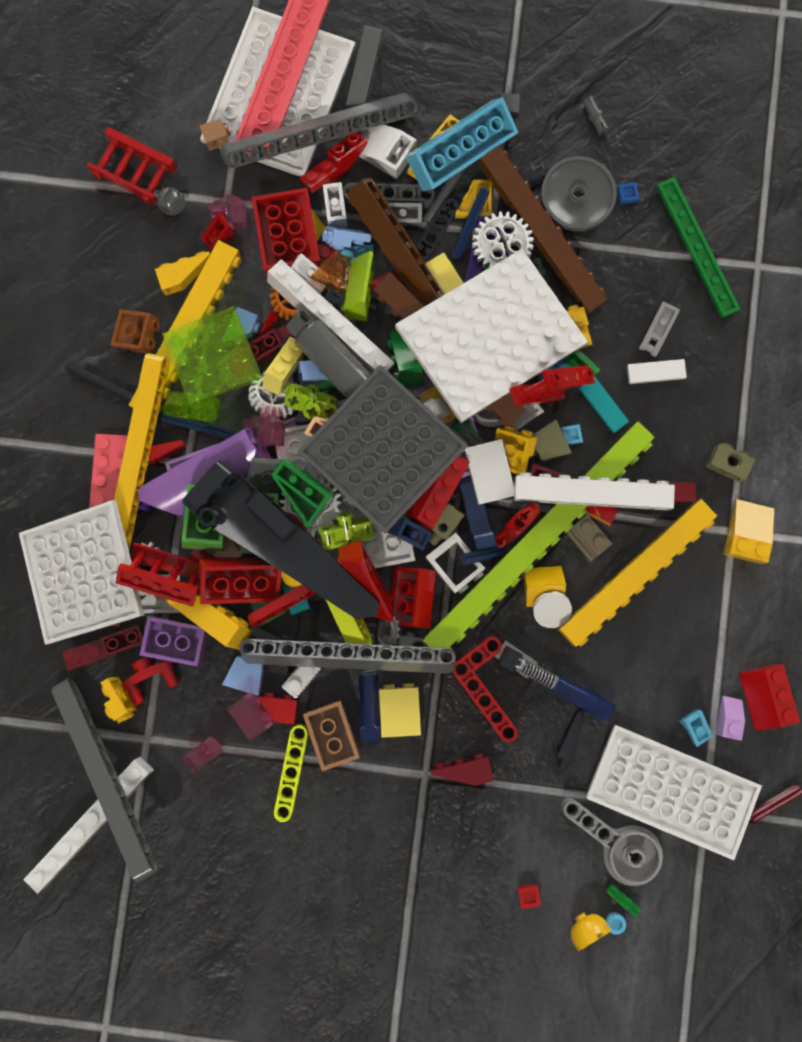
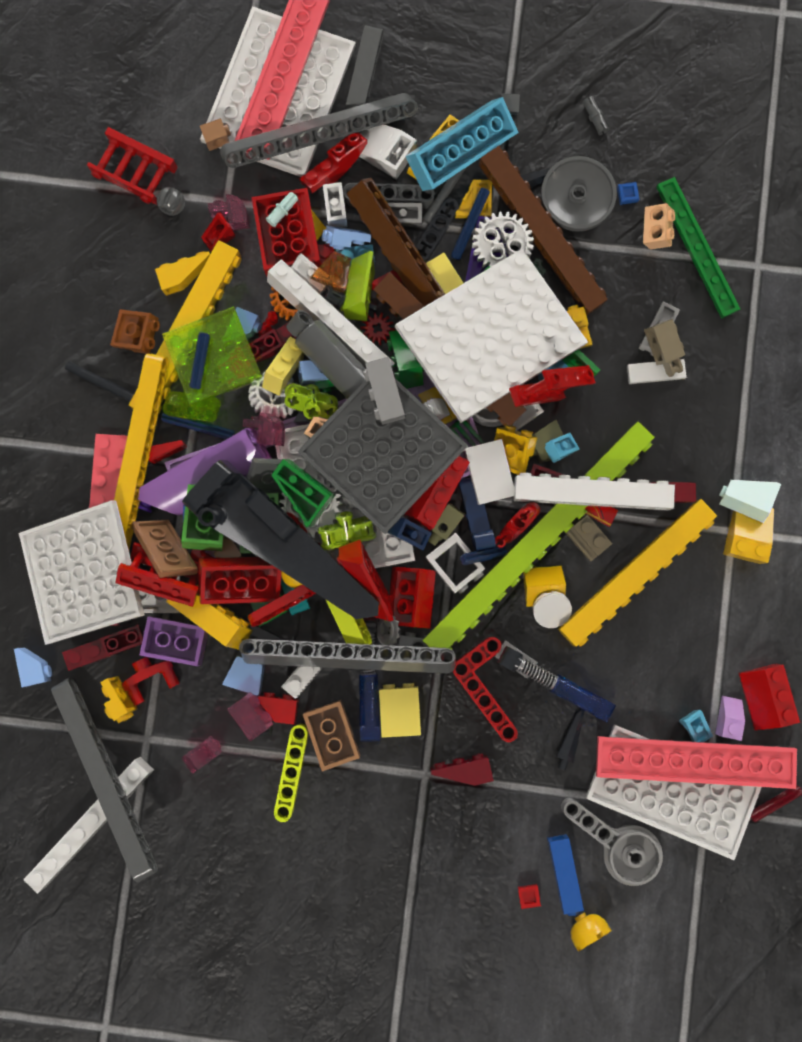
medium azure tile [560,424,583,446] -> none
teal tile [579,377,629,434] -> none
medium azure tile [605,912,626,935] -> none
green axle [606,884,641,917] -> none
olive brick [705,443,755,483] -> none
none -> light blue slope [14,648,52,687]
none -> medium nougat tile [131,520,198,578]
none -> dark blue axle [189,332,210,390]
none -> light aqua axle [266,192,298,227]
none -> red gear [360,312,394,345]
none -> light grey brick [363,356,405,425]
none -> medium azure slope [545,433,579,463]
none -> blue brick [547,834,584,916]
none -> coral plate [596,736,797,789]
none -> light nougat brick [643,203,675,250]
none -> dark tan brick [644,319,685,377]
none -> light aqua slope [719,480,781,523]

